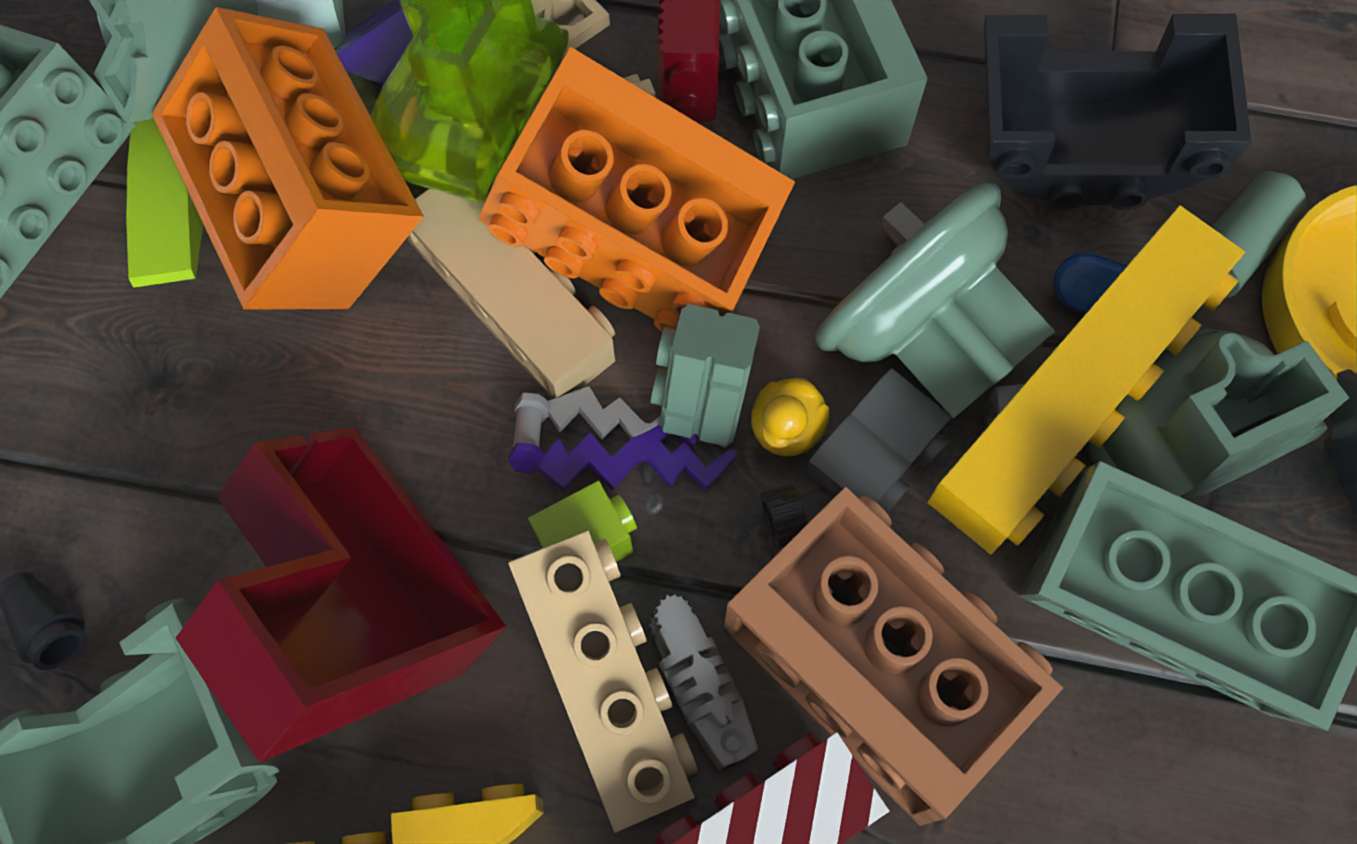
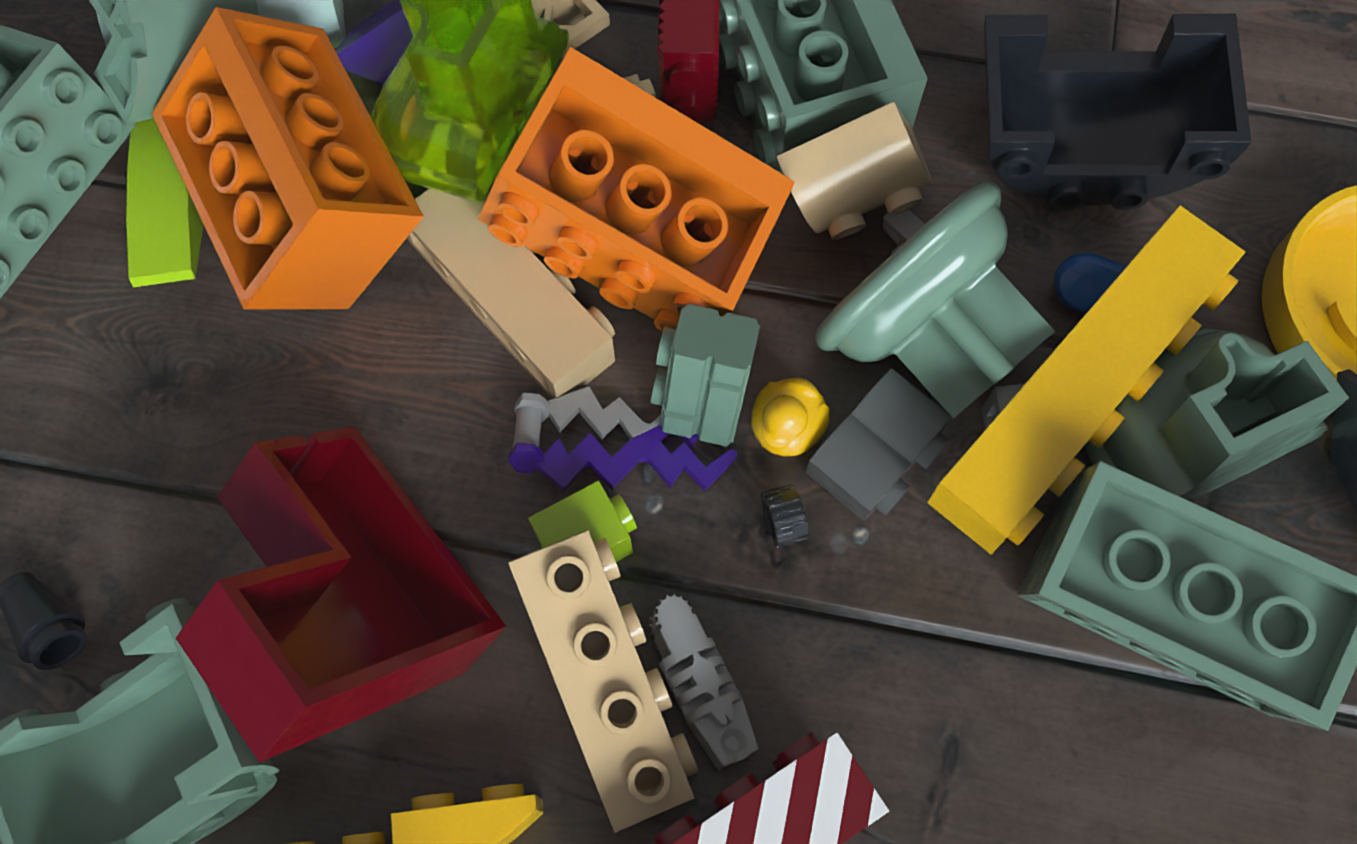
nougat brick [723,487,1063,826] -> none
sand green brick [1211,171,1307,298] -> none
none -> tan brick [776,102,932,240]

